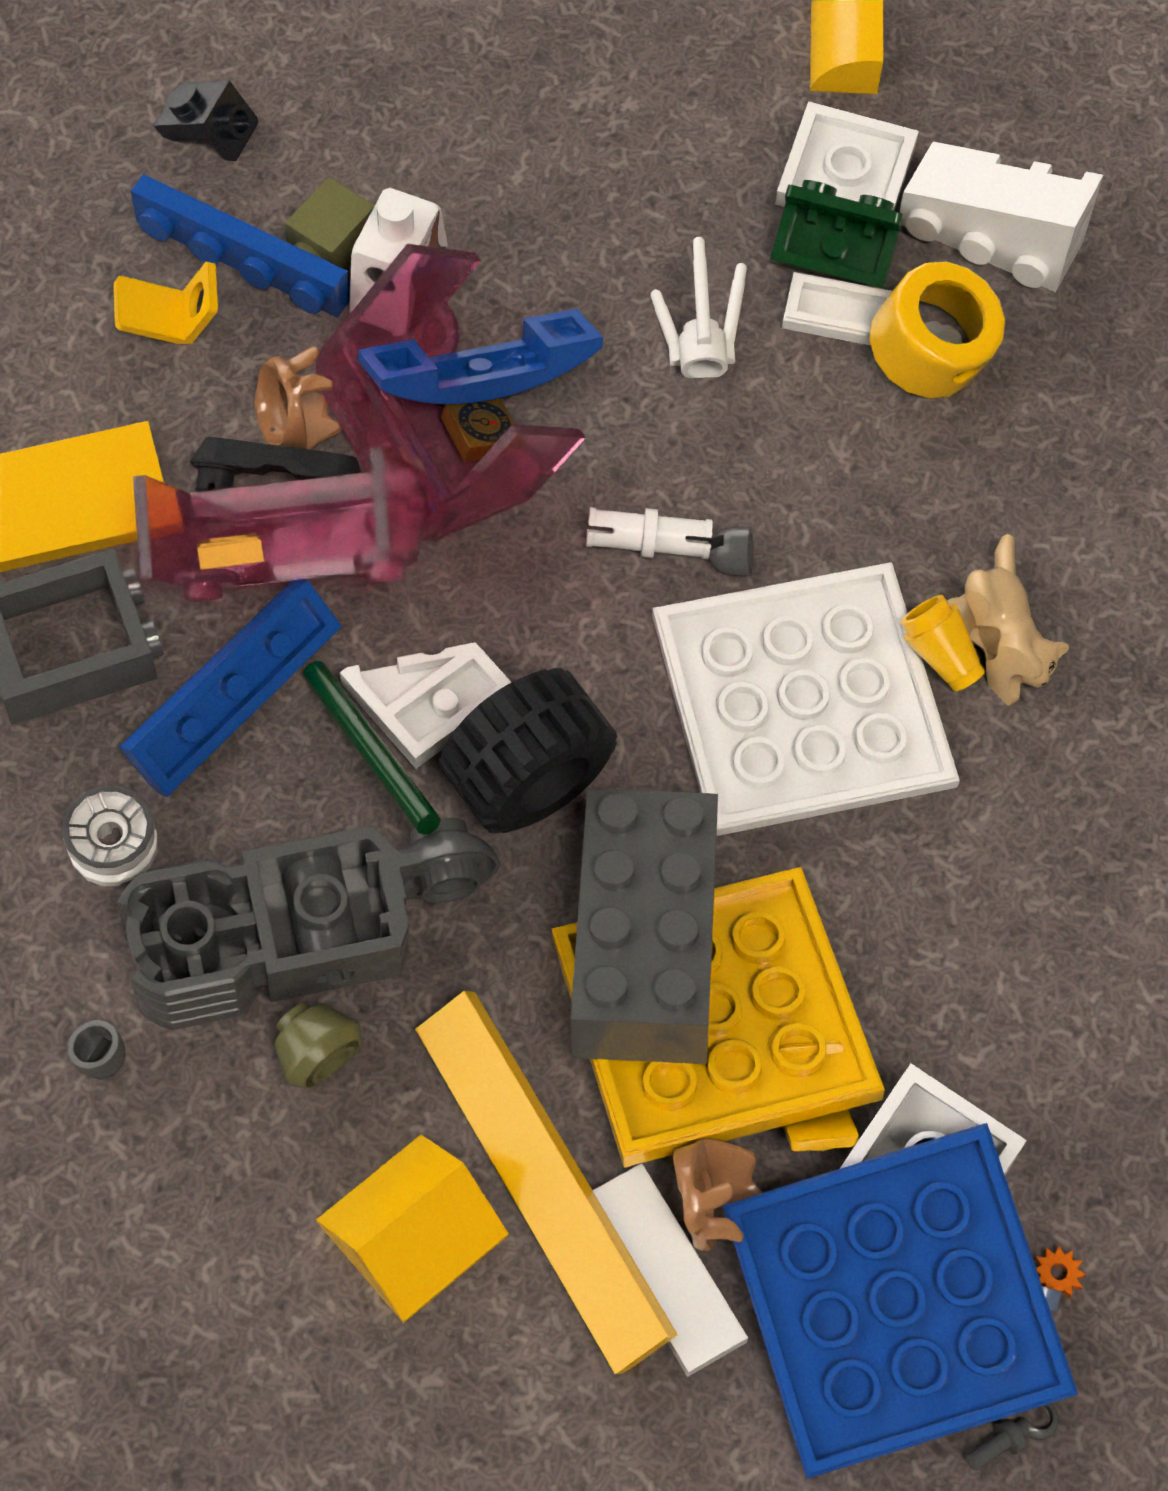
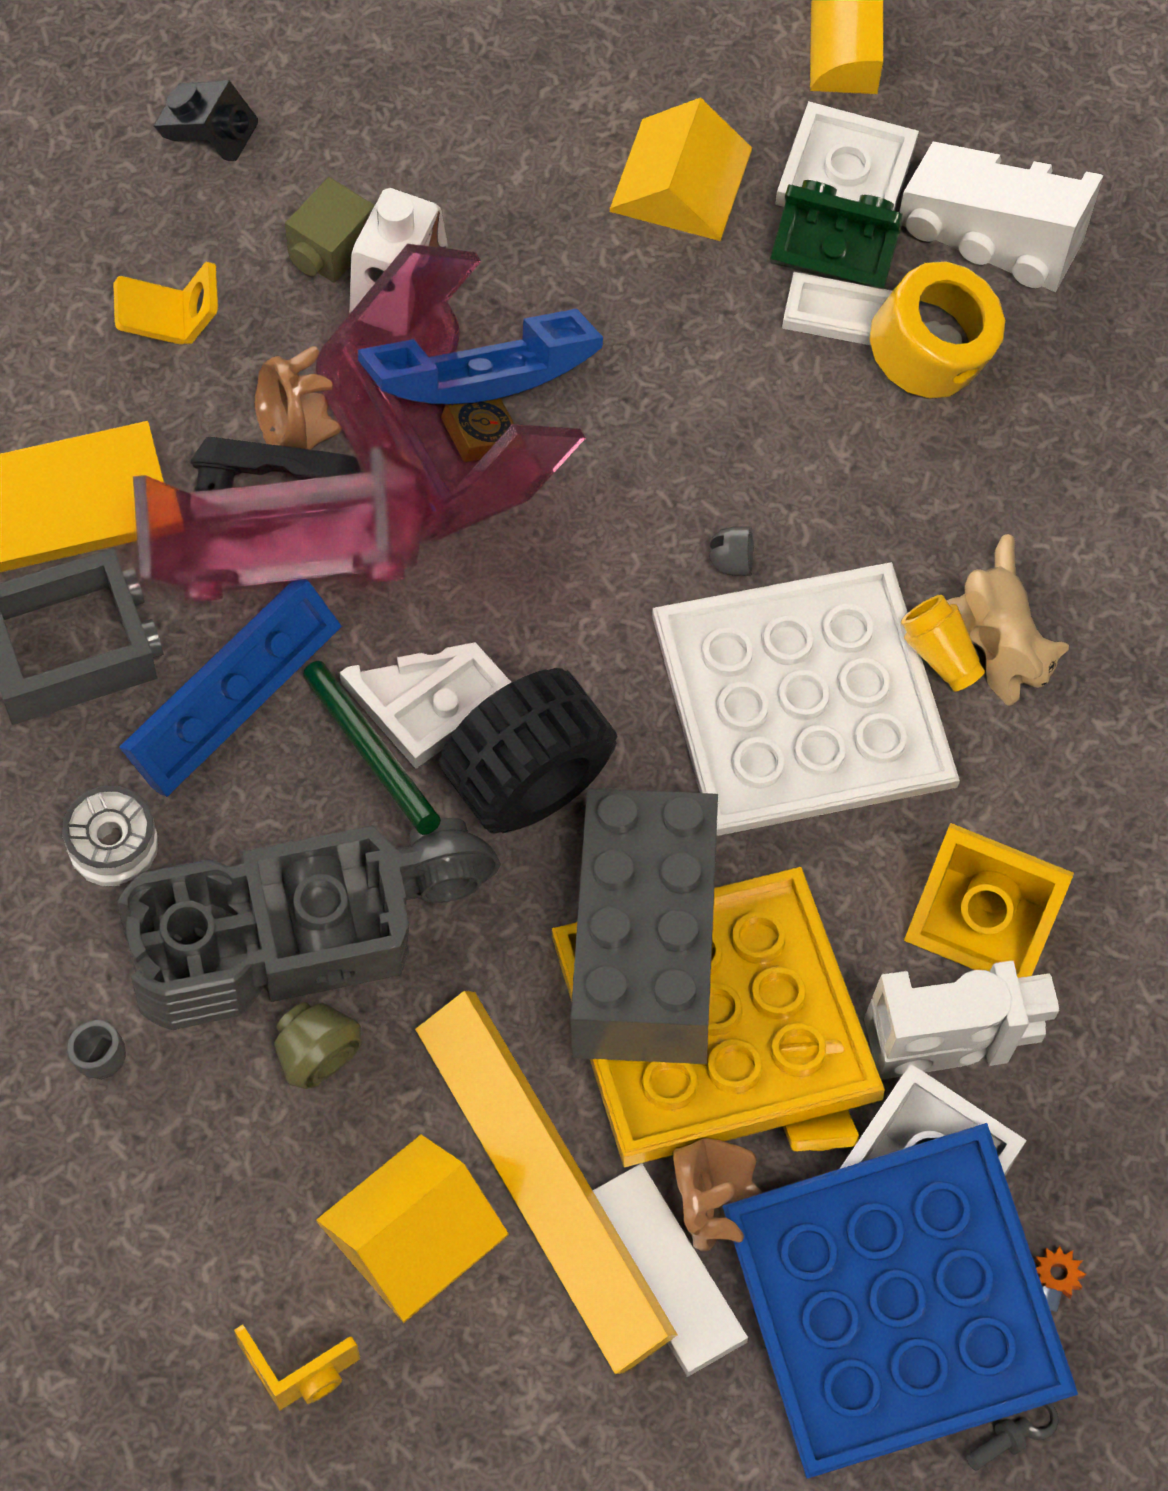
blue plate [131,174,350,318] -> none
tile [197,533,264,570] -> none
white pin [586,507,713,559] -> none
white plant [650,237,747,378] -> none
none -> yellow bracket [234,1324,360,1411]
none -> yellow slope [610,97,752,241]
none -> white hips [864,961,1059,1080]
none -> yellow slope [904,823,1074,978]

